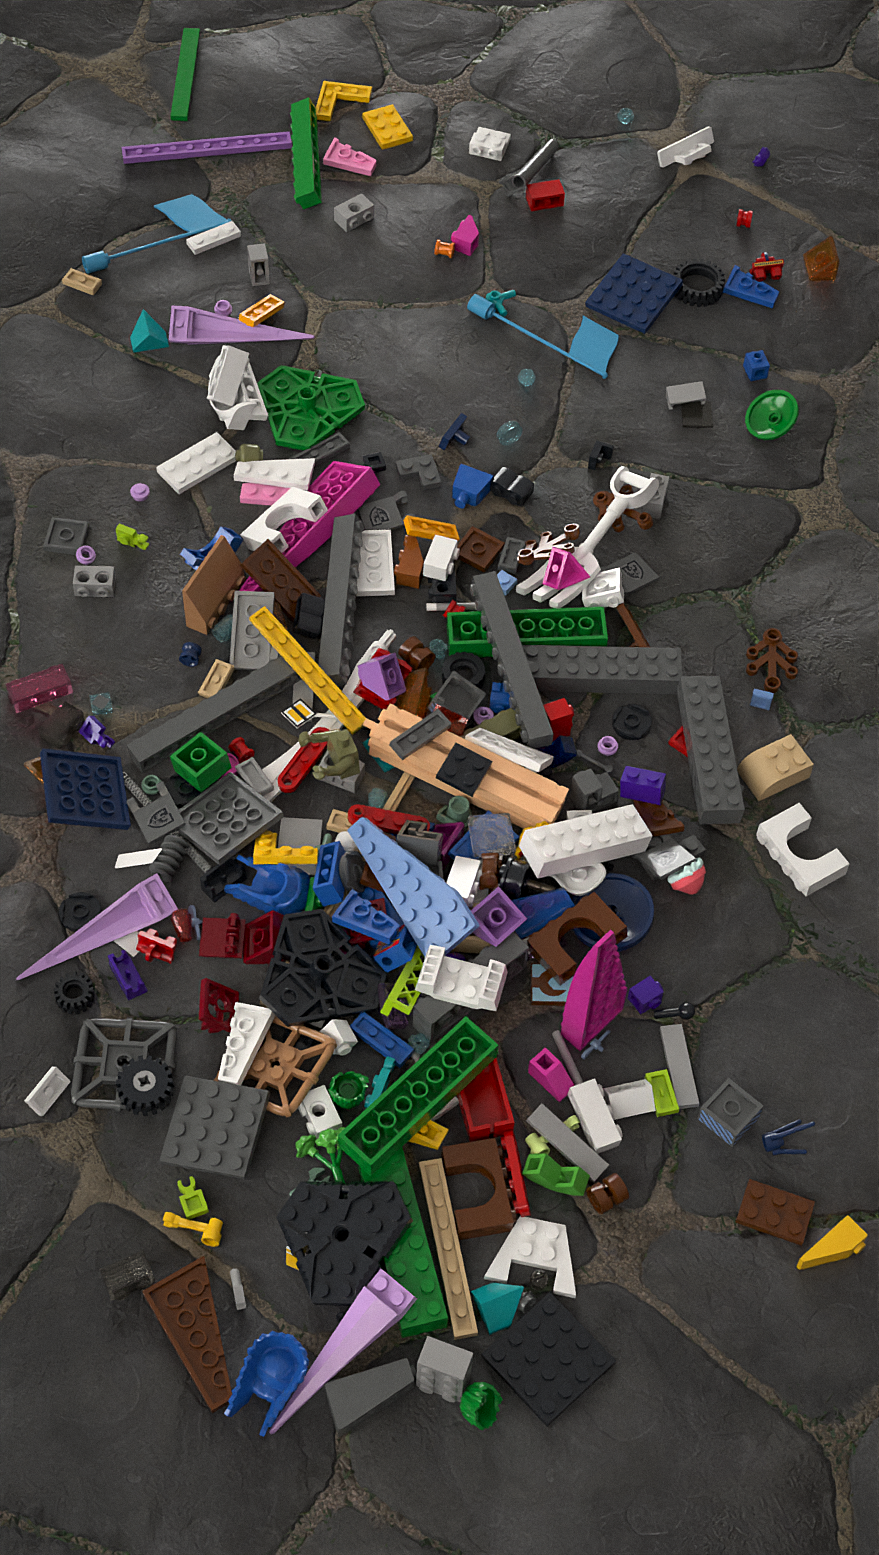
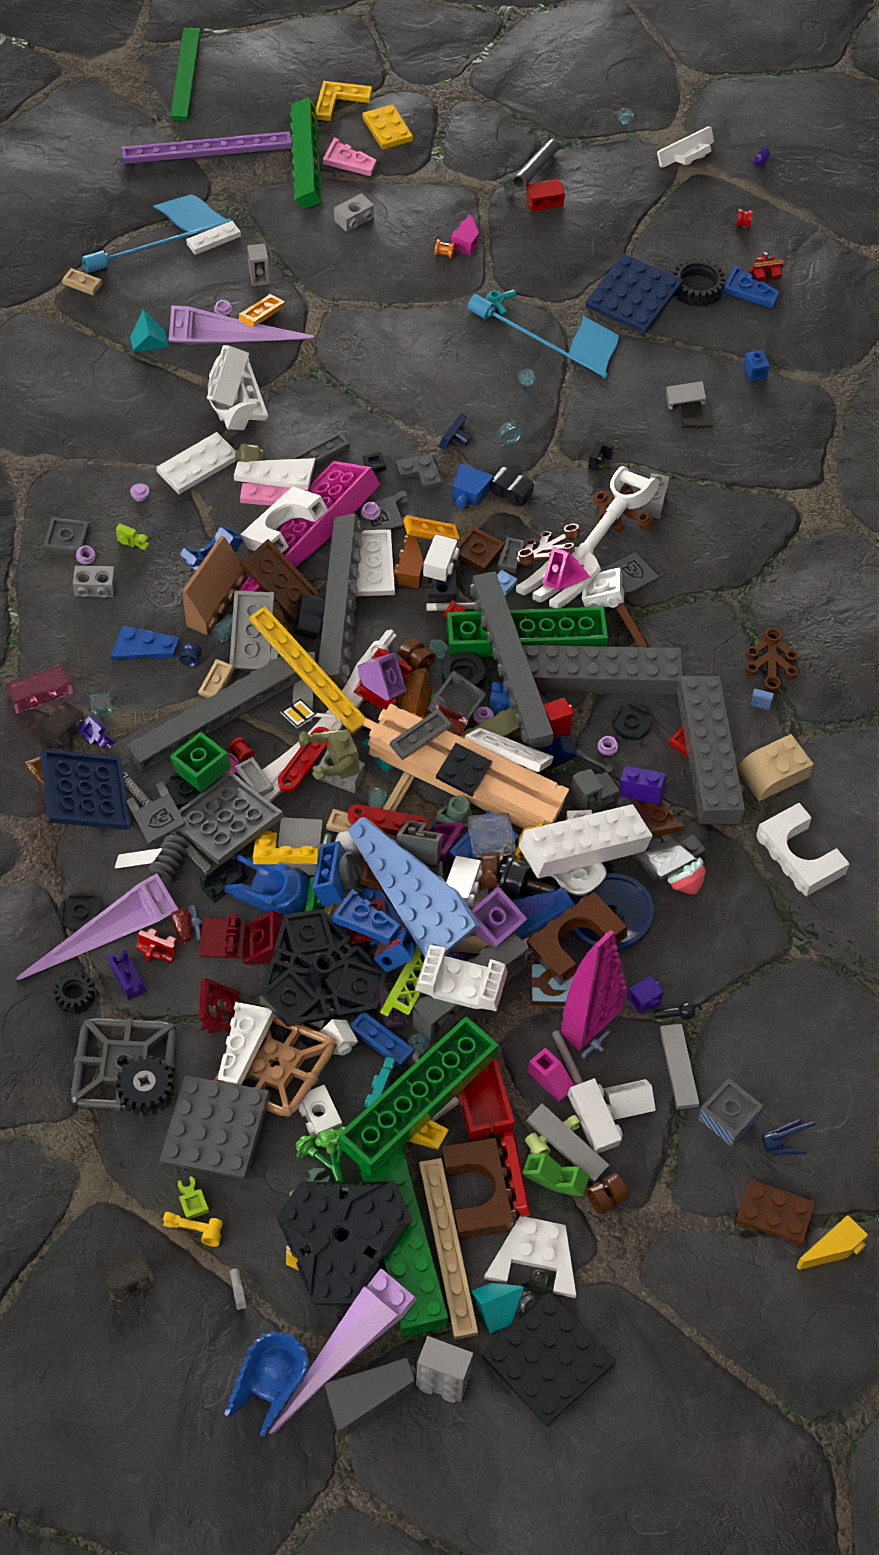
white plate [24,1067,71,1116] -> none
white sticker [114,931,139,957] -> none
sand green plate [141,775,162,795] -> none
reddish brown wing [142,1256,232,1413] -> none
green plate [257,365,365,451] -> none
green hair [328,1071,369,1109] -> none
green hair [459,1382,503,1431] -> none
white plate [469,127,511,161] -> none
lime plate [645,1069,679,1117] -> none
green dish [745,390,799,440] -> none
clear orange slope [803,236,839,281] -> none
none -> blue wing [110,626,180,661]
none -> lavender plate [361,502,381,520]

